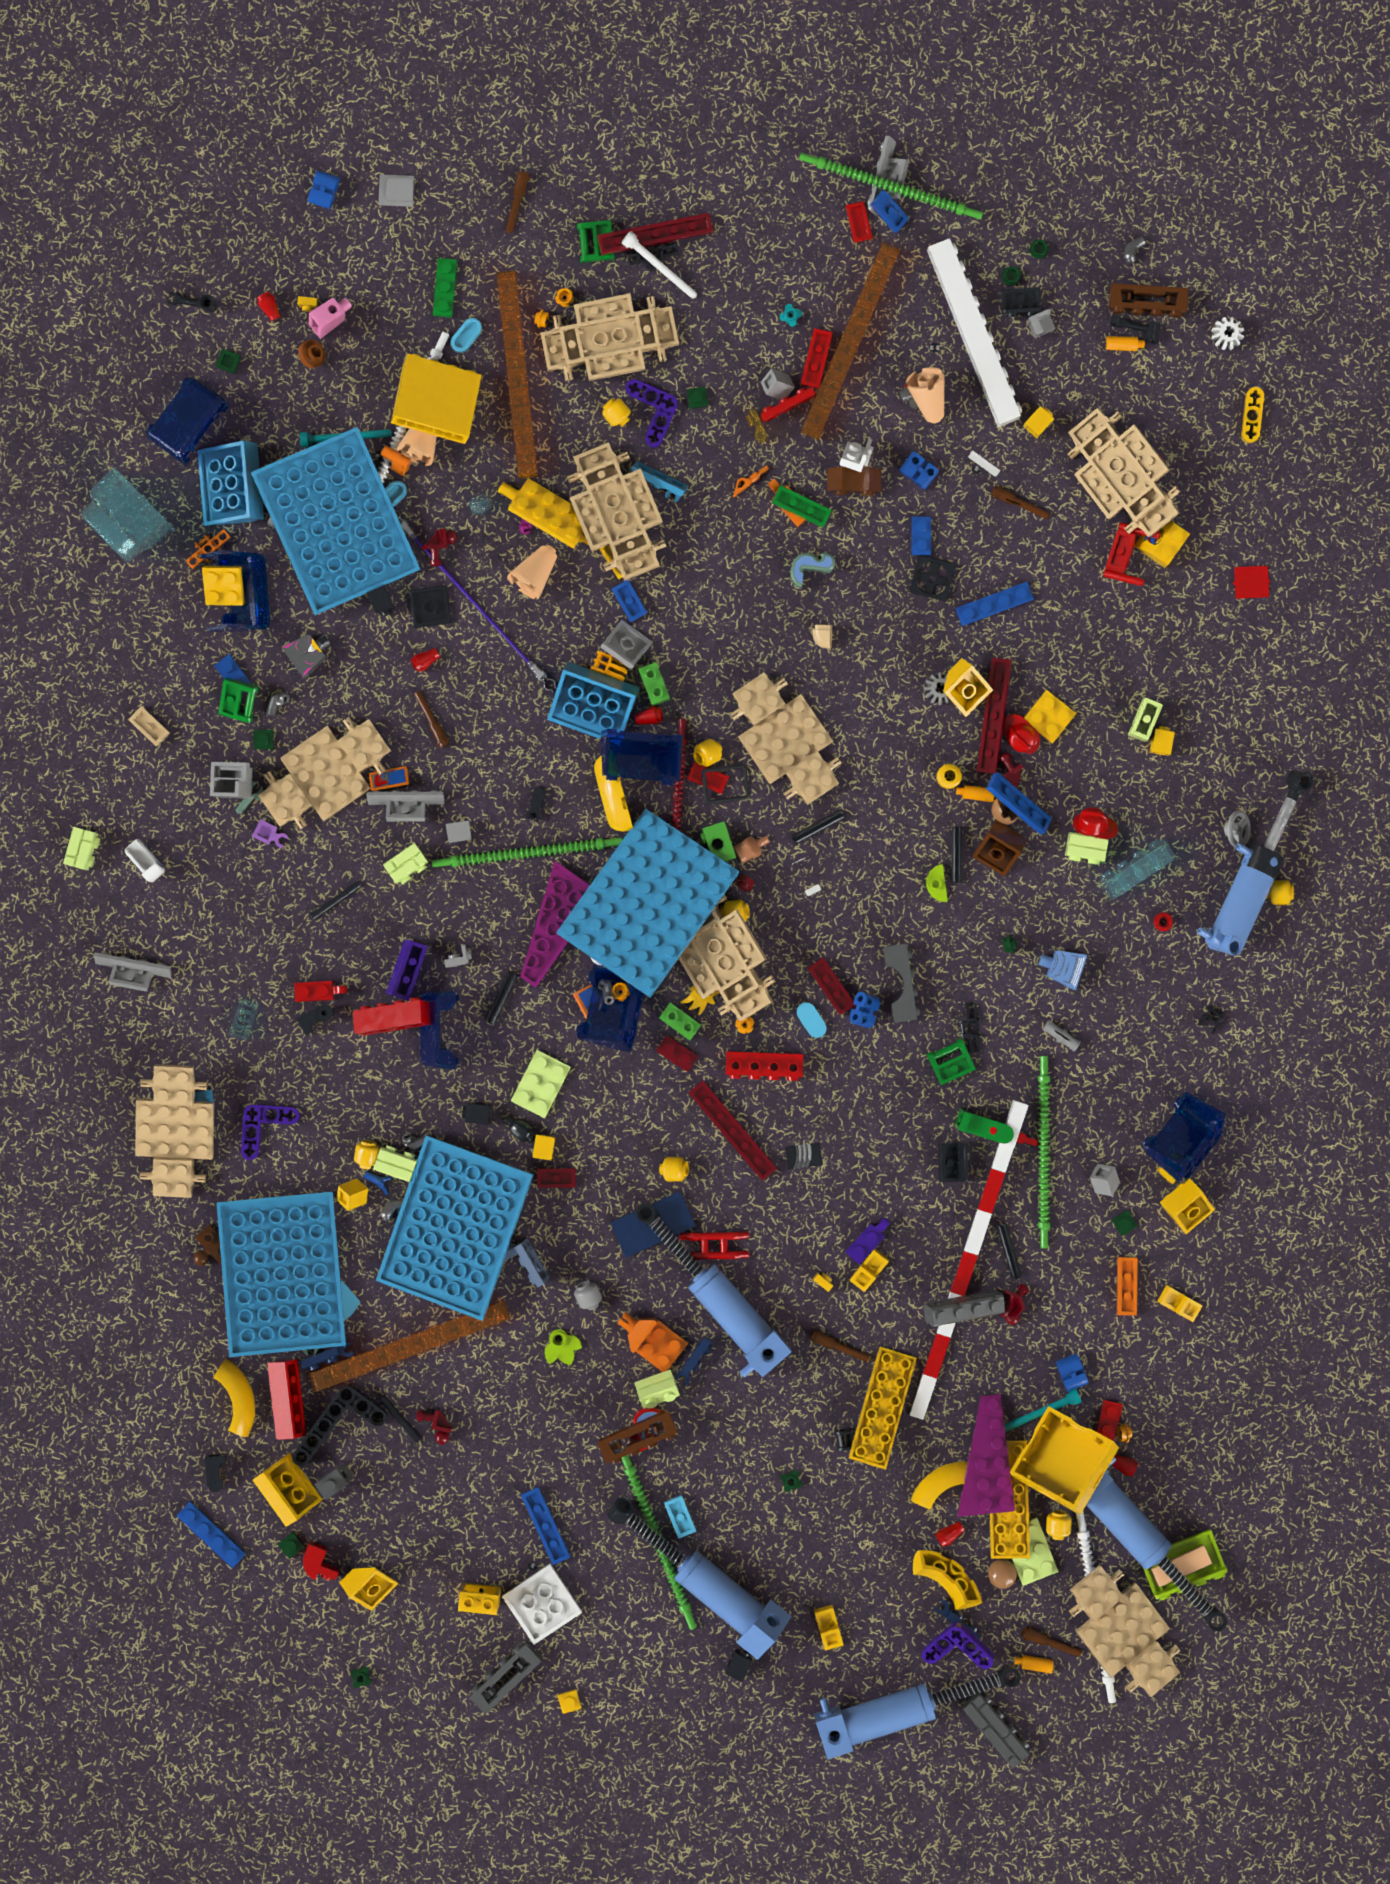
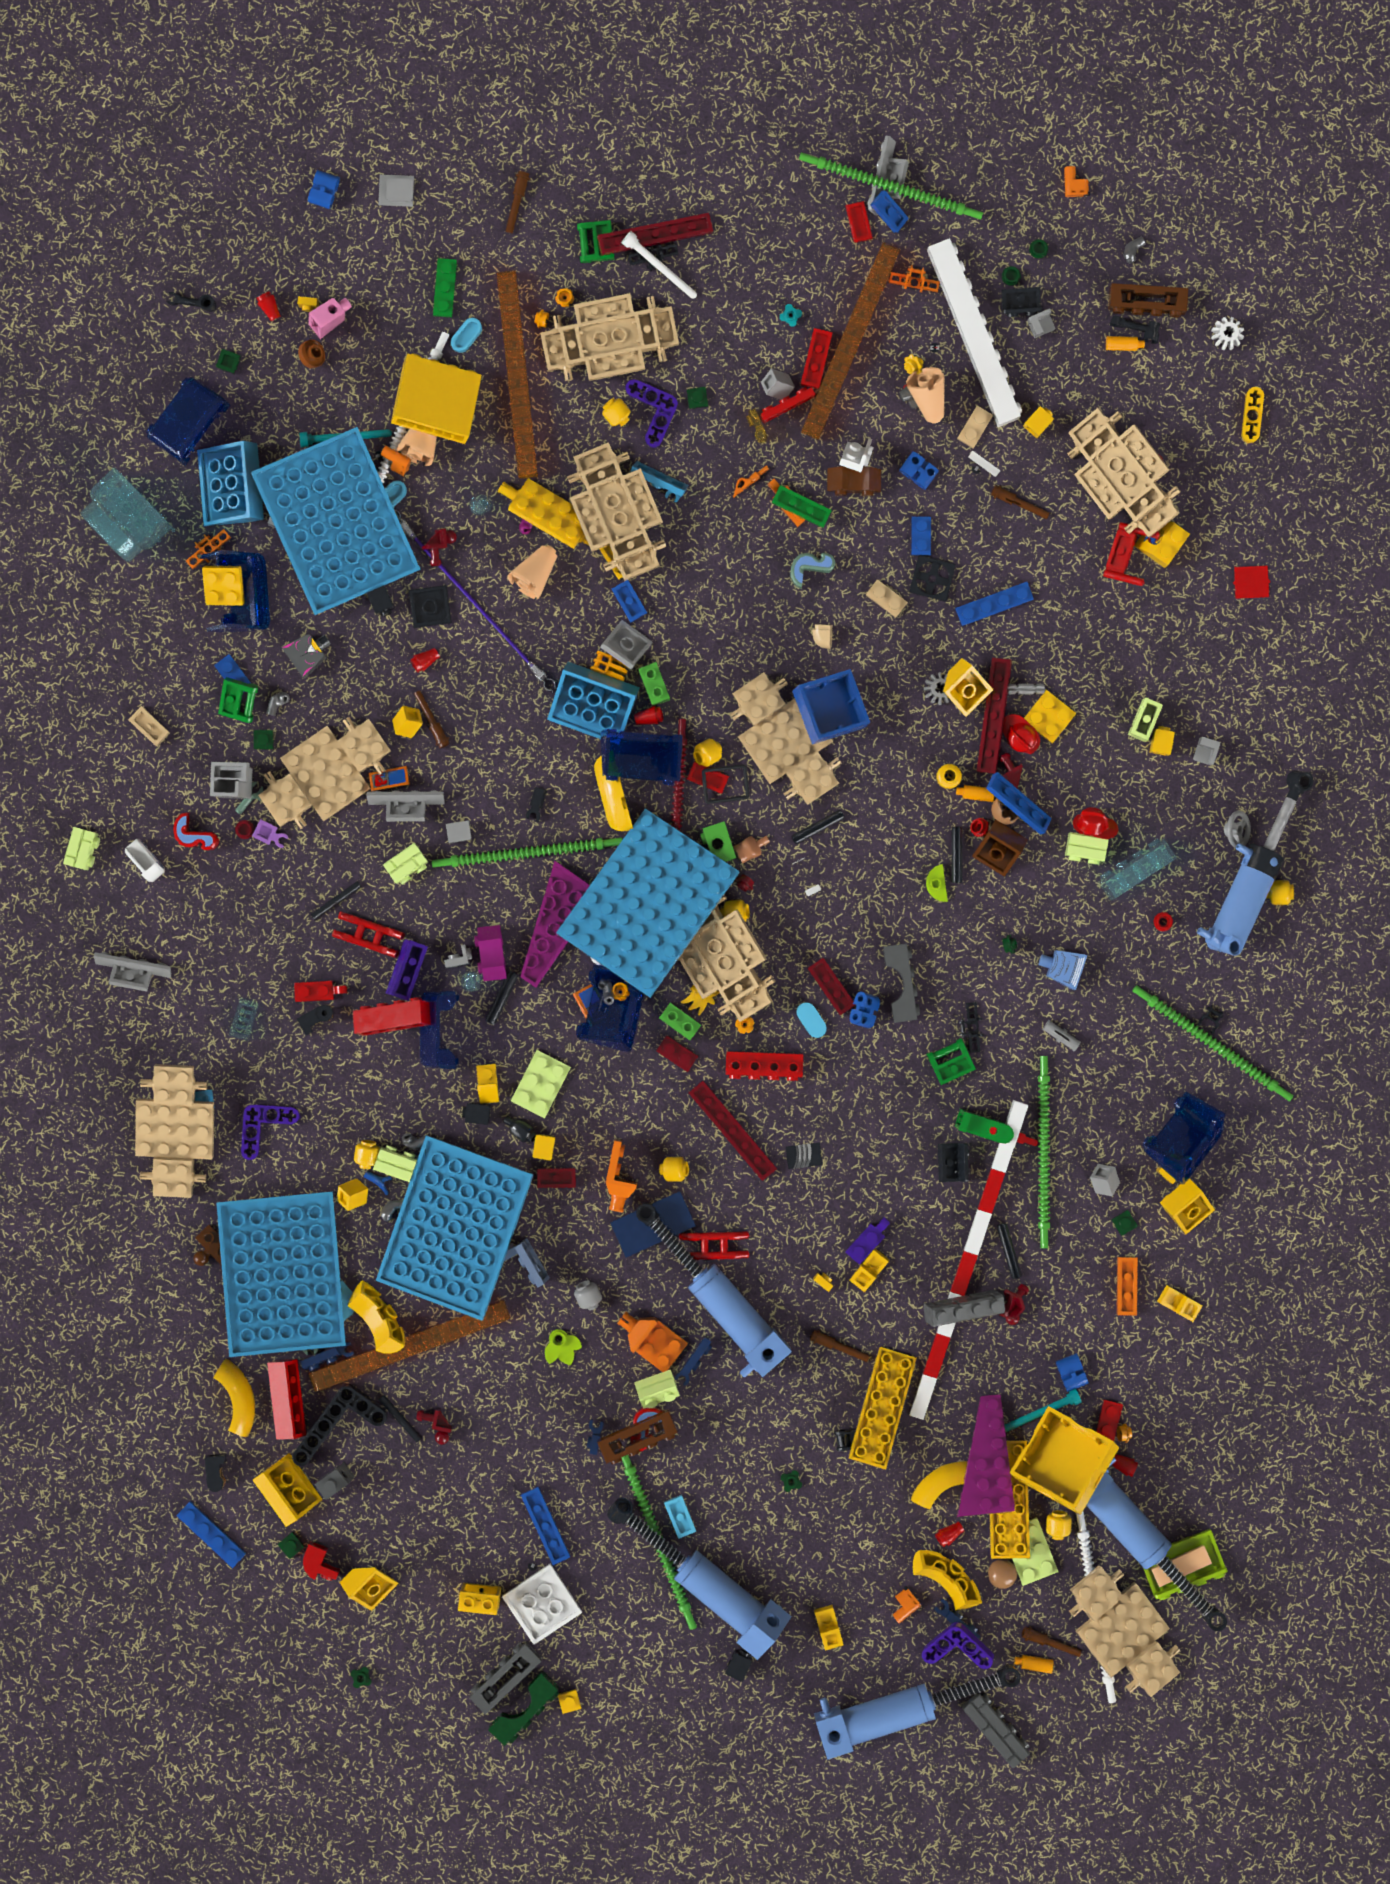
none -> red animal [173,812,219,851]
none -> dark red plate [235,820,255,839]
none -> red piece [332,911,405,958]
none -> yellow brick [348,1280,405,1354]
none -> yellow panel [392,706,423,738]
none -> clear light blue piece [461,972,482,992]
none -> magenta brick [474,925,507,981]
none -> yellow slope [476,1064,499,1104]
none -> dark green arch [488,1670,559,1746]
none -> dark blue plate [586,1419,604,1455]
none -> orange plate [606,1139,638,1212]
none -> blue container [792,669,870,745]
none -> tan plate [866,579,908,618]
none -> orange piece [889,265,940,293]
none -> orange piece [892,1586,922,1624]
none -> yellow plant [904,354,923,374]
none -> tan plate [957,406,993,449]
none -> red plate [970,818,989,837]
none -> light grey axle [1008,684,1045,694]
none -> orange piece [1064,166,1090,197]
none -> bright green hose [1132,985,1294,1101]
none -> light grey panel [1193,737,1221,766]

